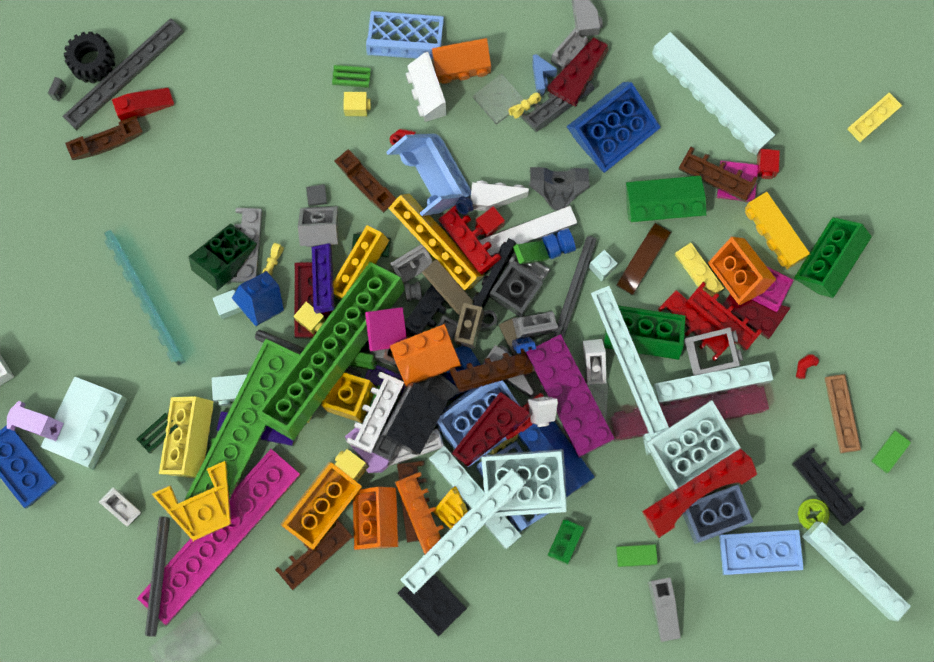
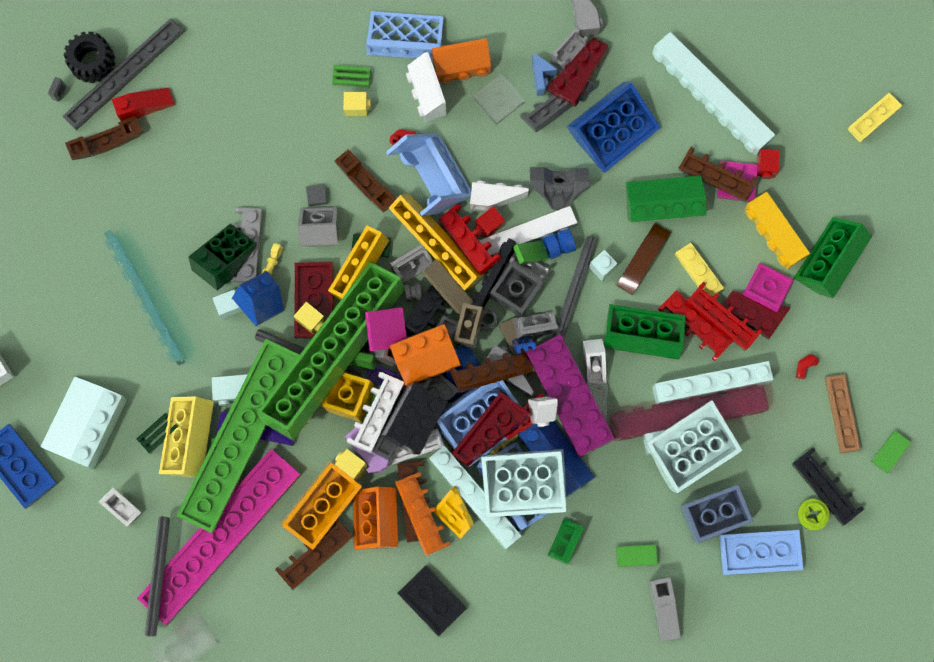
lavender piece [7,401,64,441] -> none
yellow wing [152,461,231,541] -> none
dark purple tile [312,243,334,314] -> none
light aqua tile [400,468,526,594] -> none
dark blue plate [456,196,474,214] -> none
light yellow piece [508,92,541,119] -> none
light aqua plate [591,286,669,439] -> none
red arch [642,448,758,538] -> none
light grey window [685,327,743,376] -> none
orange slope [708,236,776,305] -> none
light aqua brick [802,522,911,621] -> none

